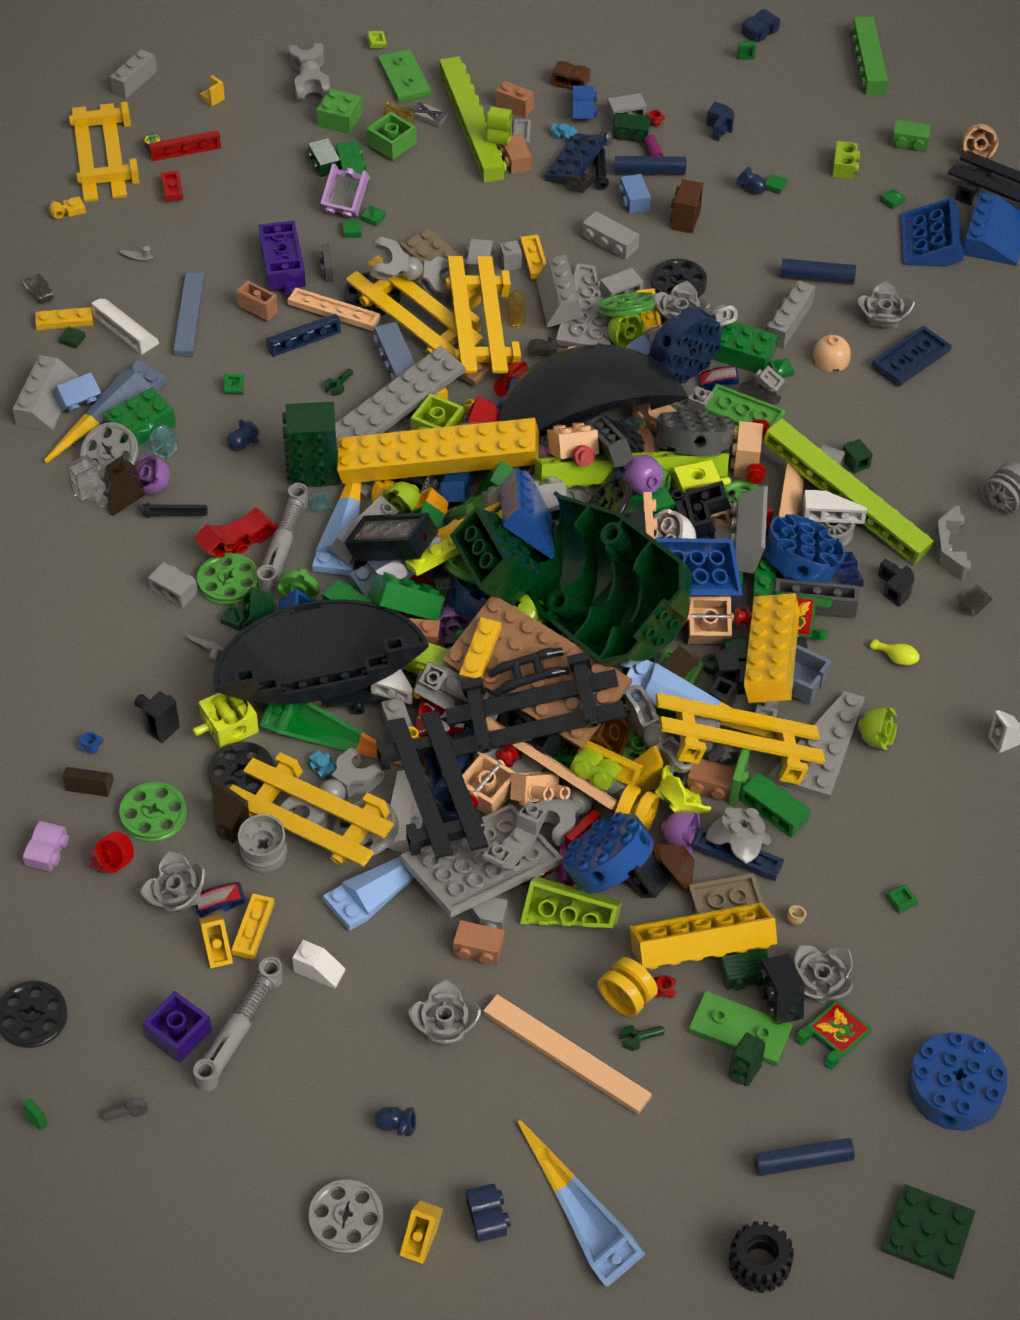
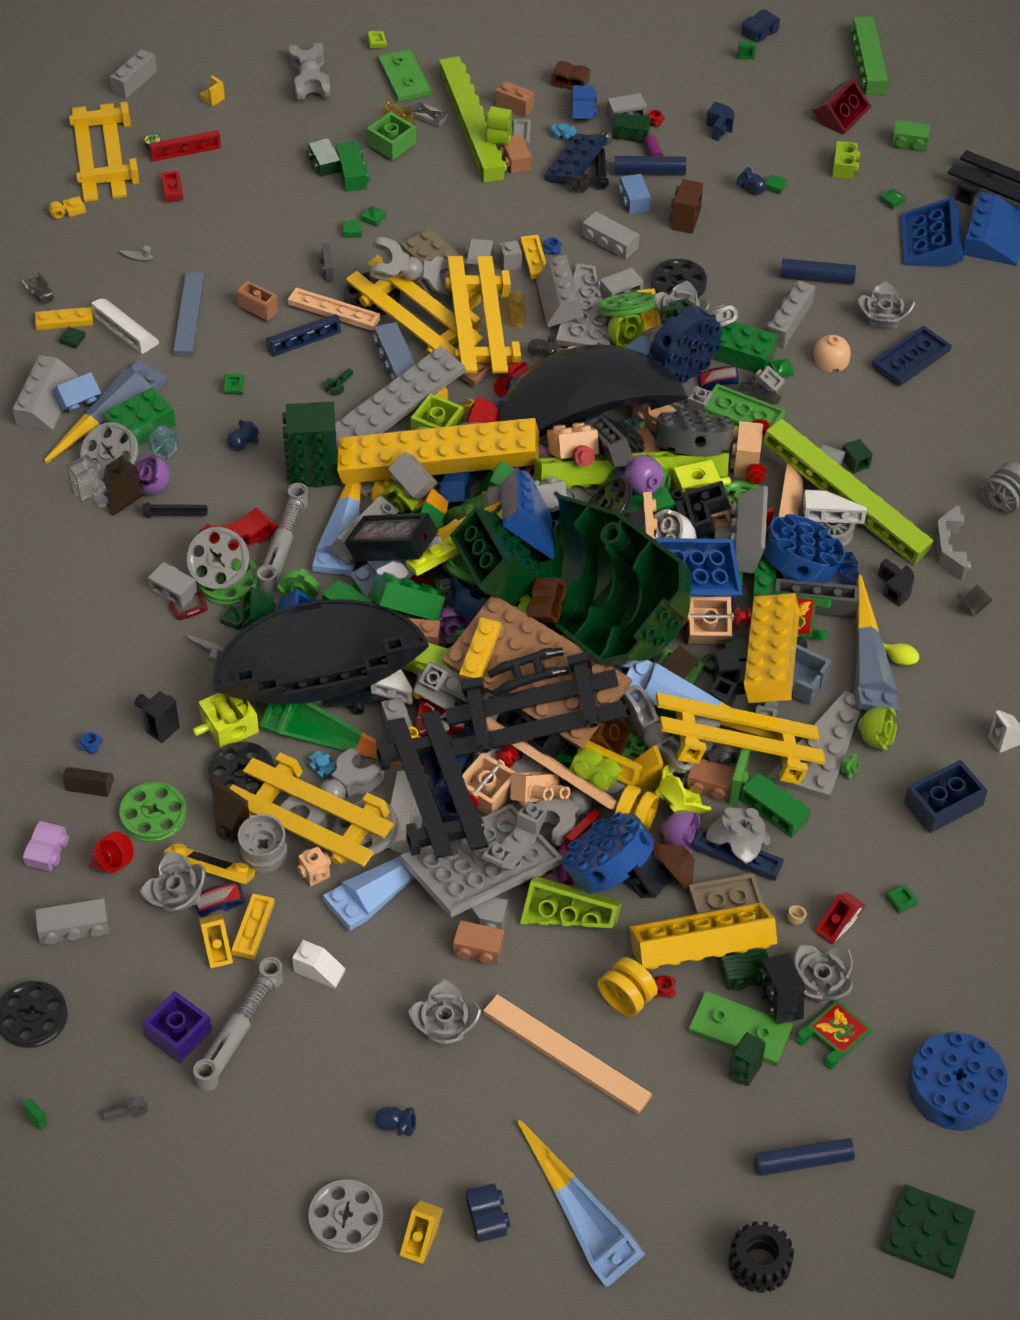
dark purple brick [258,220,306,297] -> none
clear light blue tile [310,490,333,513] -> none
bright green brick [316,89,363,134] -> none
window [320,164,370,218] -> none
dark green bar [620,1025,665,1051] -> none
light nougat cylinder [962,124,998,158] -> none
none -> light grey brick [35,898,110,945]
none -> yellow plate [163,843,255,885]
none -> dark red piece [169,591,208,620]
none -> light grey wedge [187,527,249,589]
none -> light nougat brick [297,846,331,887]
none -> light grey brick [388,452,437,500]
none -> reddish brown brick [527,578,567,623]
none -> blue plate [543,237,562,254]
none -> dark green plate [660,298,693,323]
none -> dark red slope [813,78,872,135]
none -> red slope [815,892,866,944]
none -> bright green plate [841,753,860,779]
none -> sand blue plate [854,574,900,715]
none -> dark blue brick [904,760,988,833]

